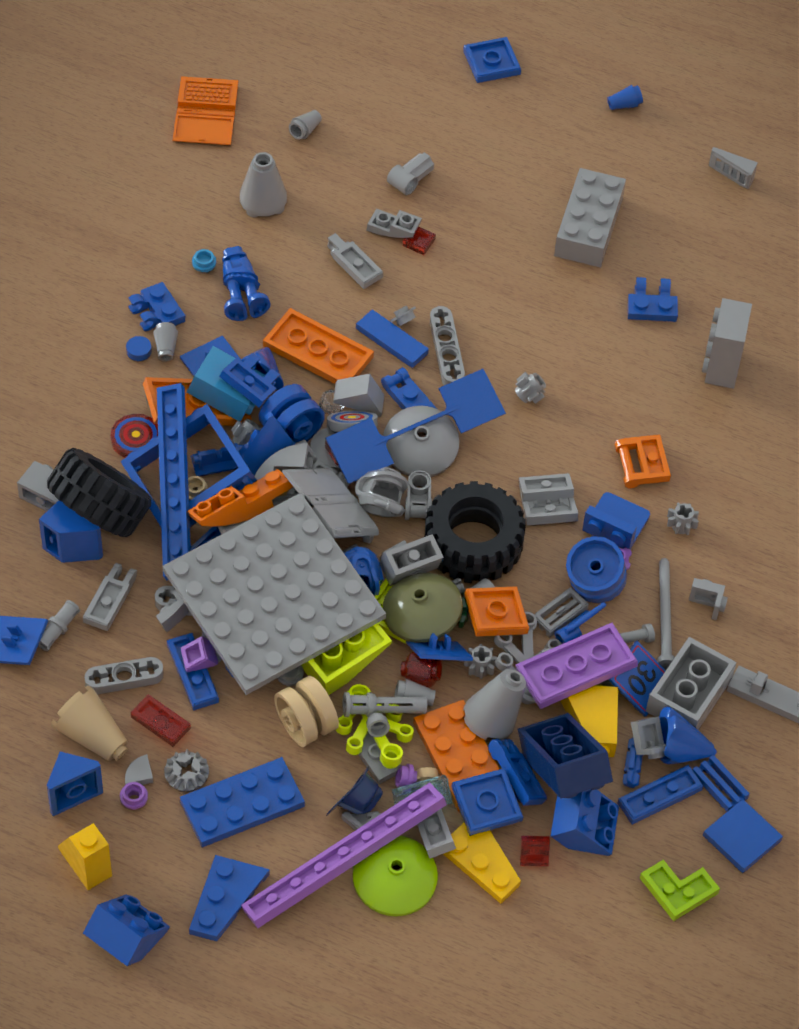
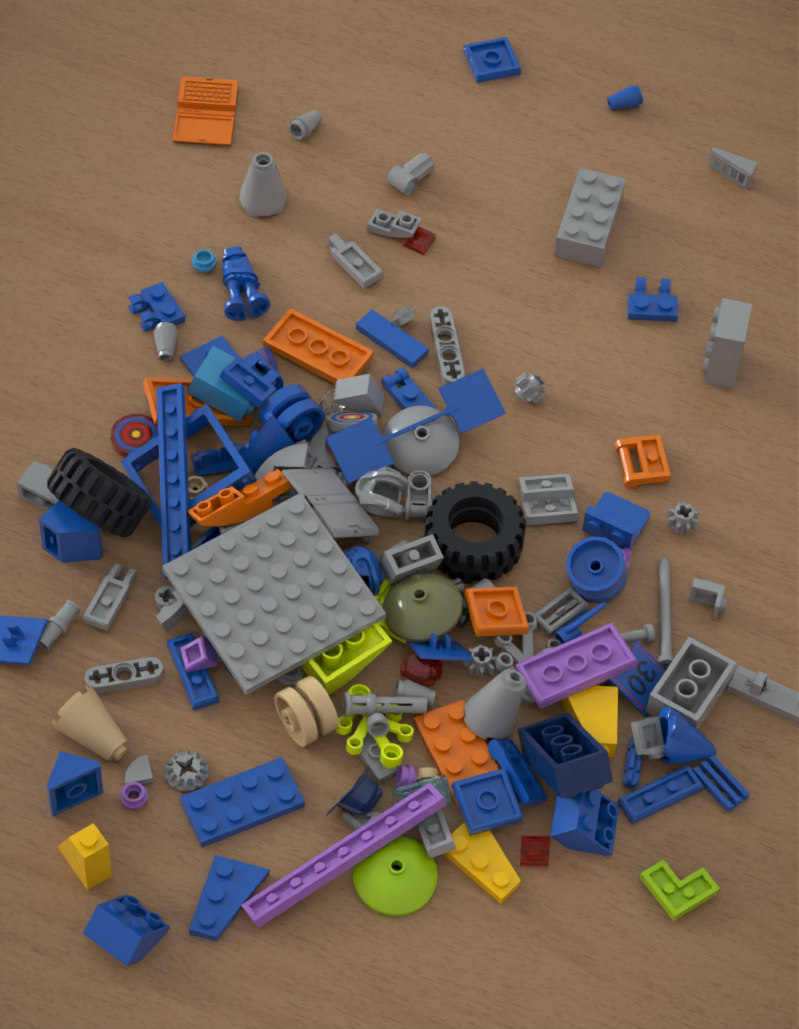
blue tile [126,336,152,361] -> none
clear red plate [131,694,191,747] -> none
light grey gear [231,419,262,445] -> none
blue tile [703,799,783,873] -> none

